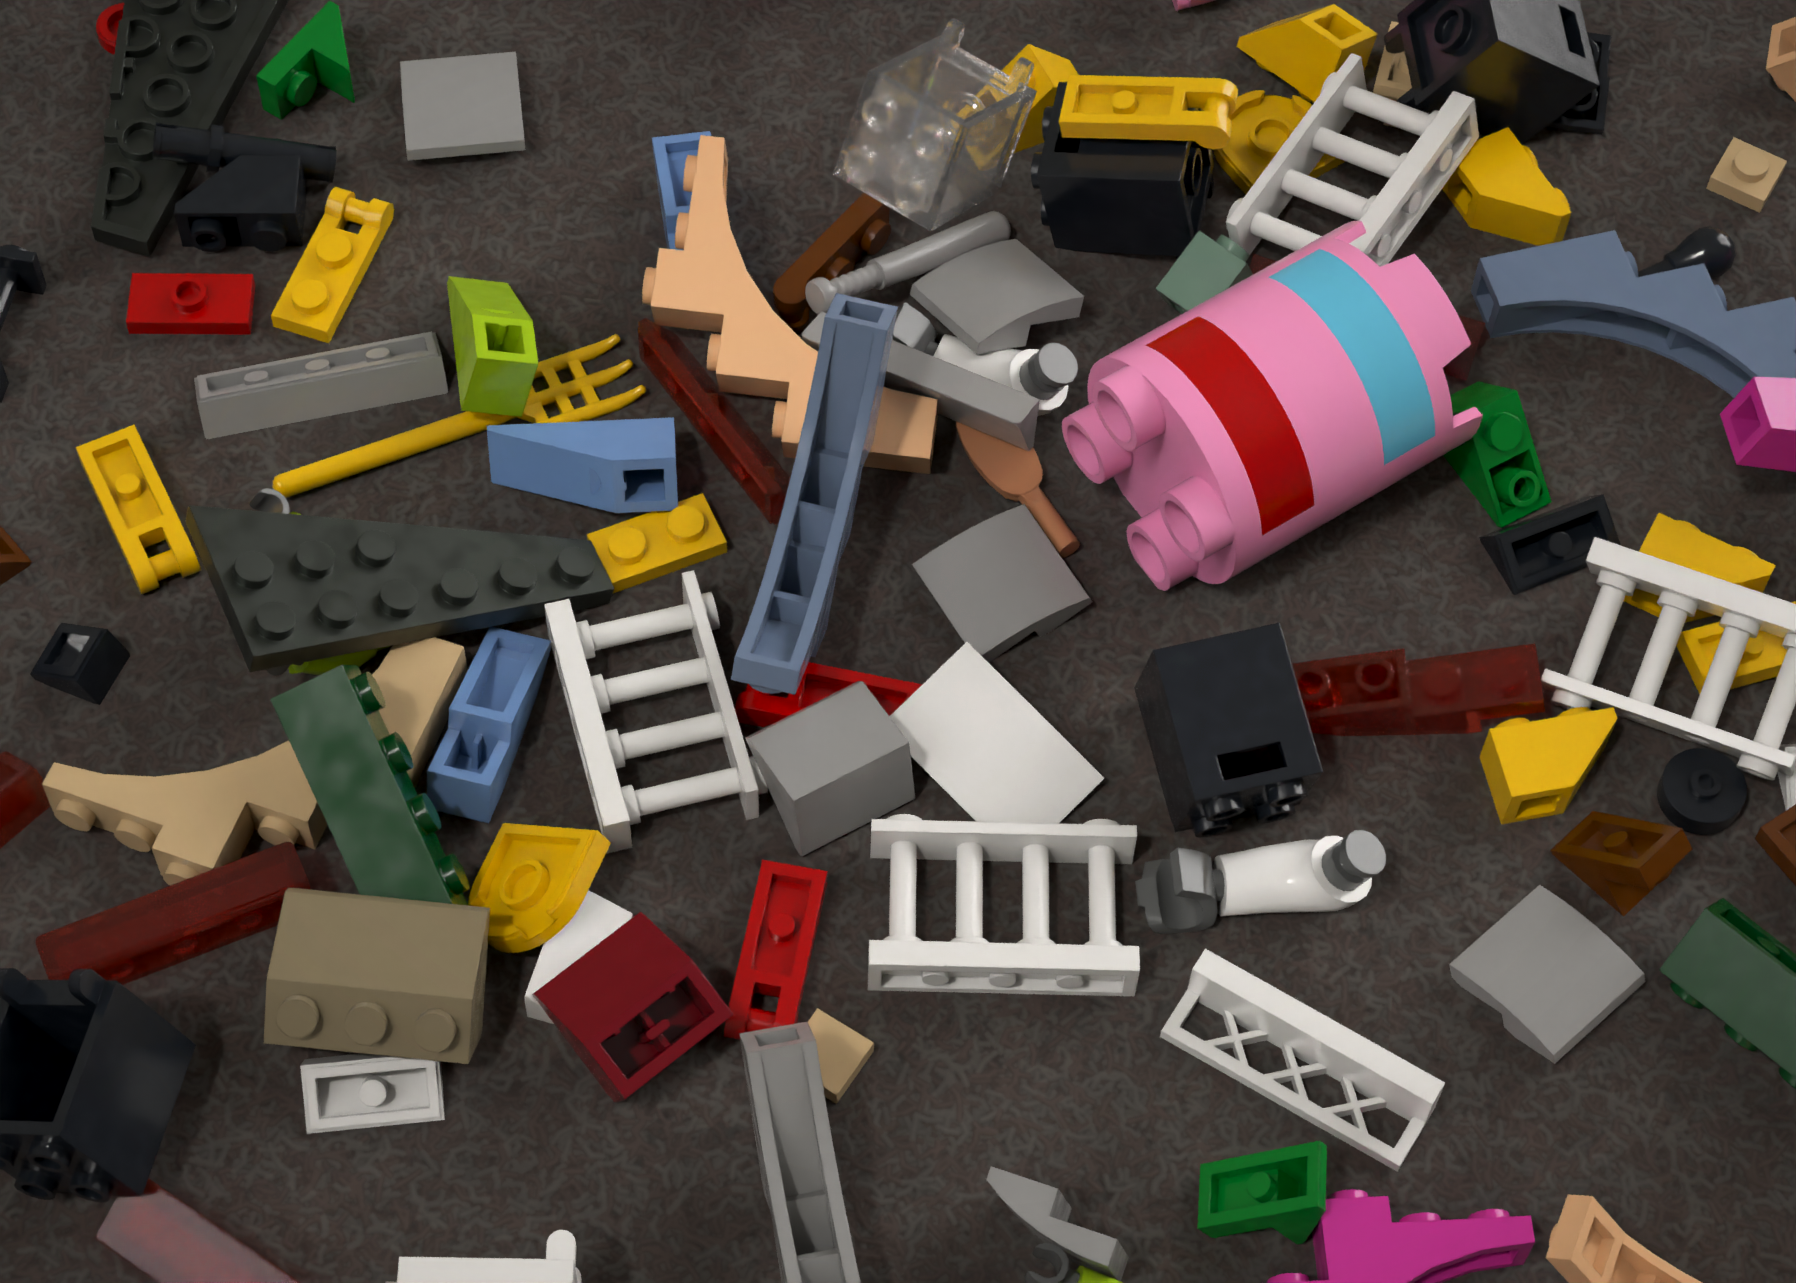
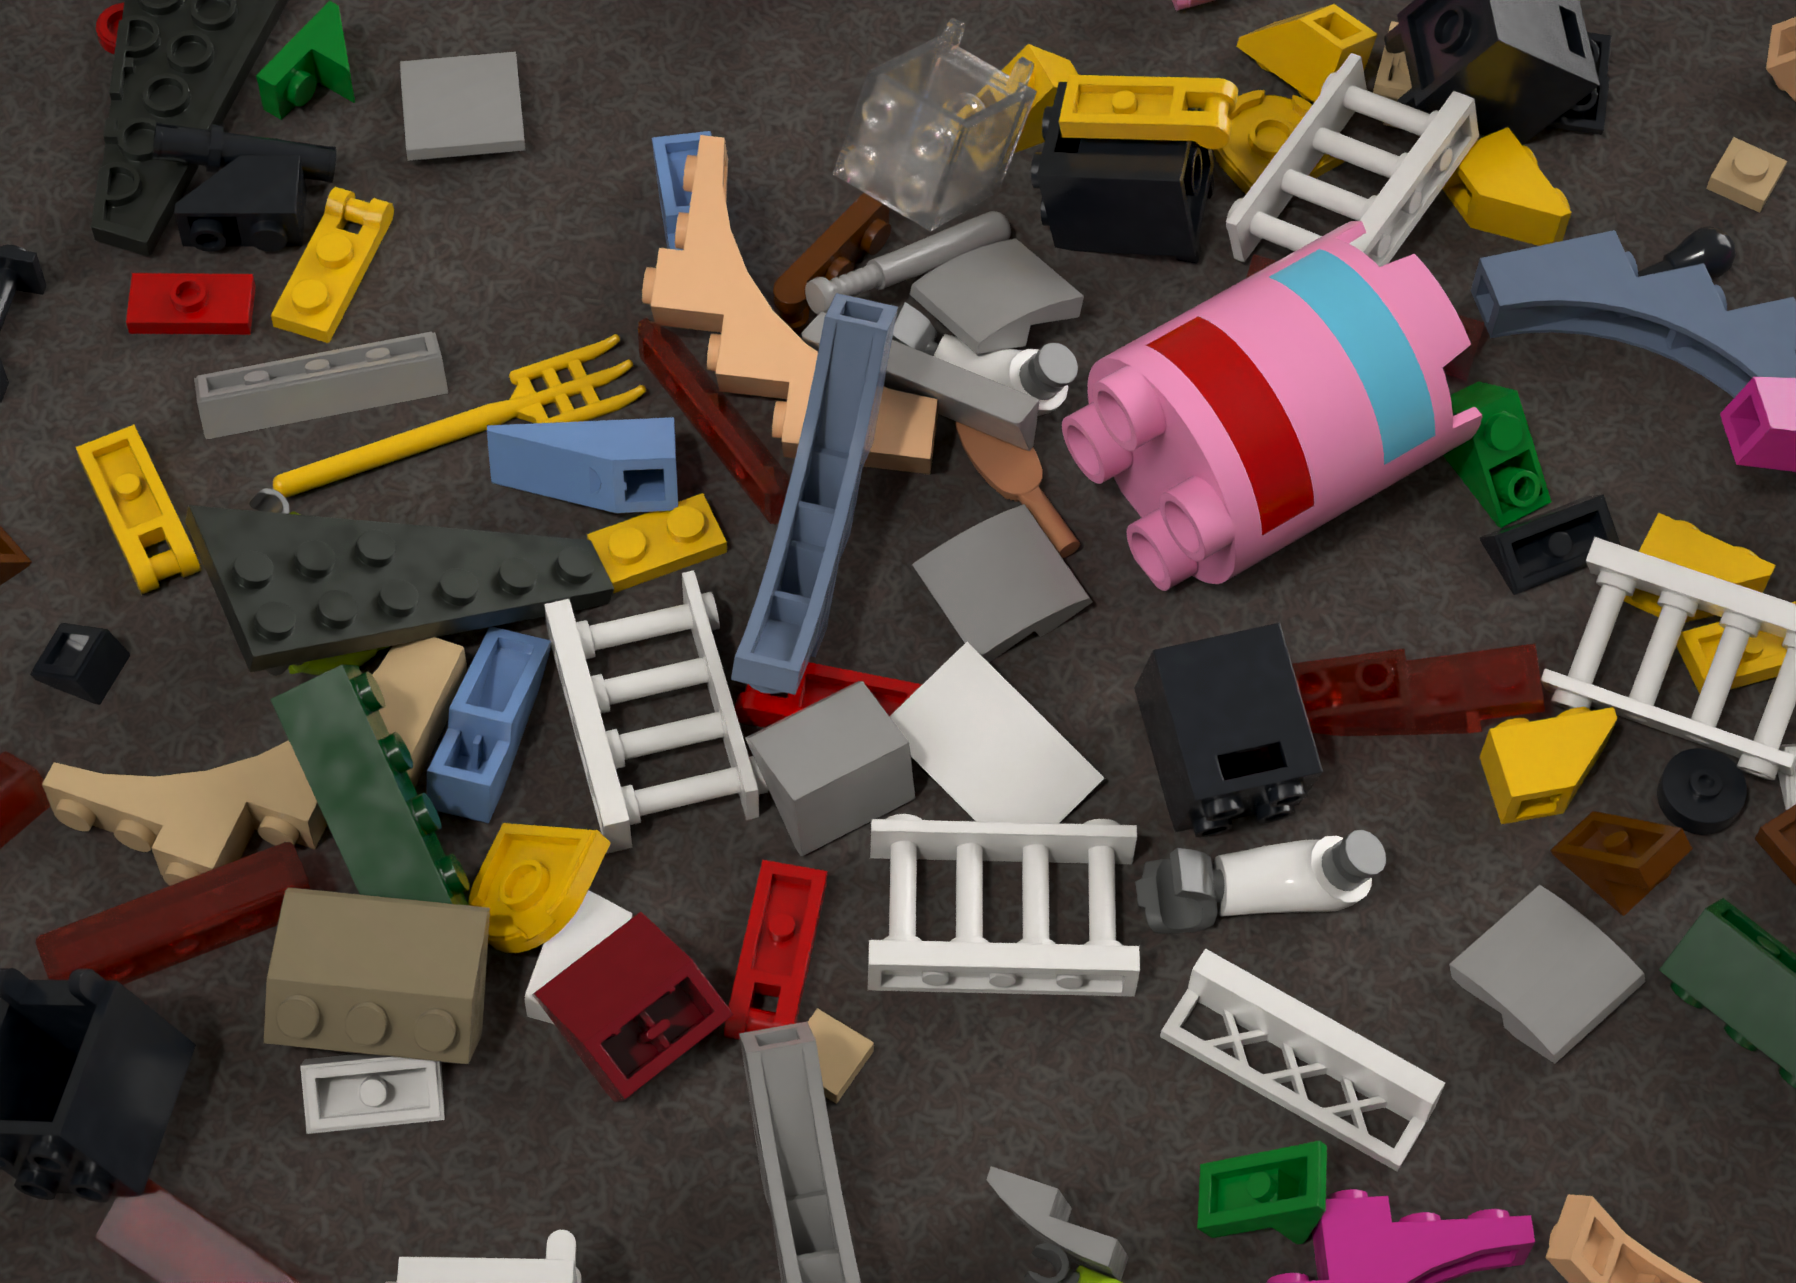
lime slope [447,276,538,417] -> none
sand green brick [1156,231,1253,314] -> none

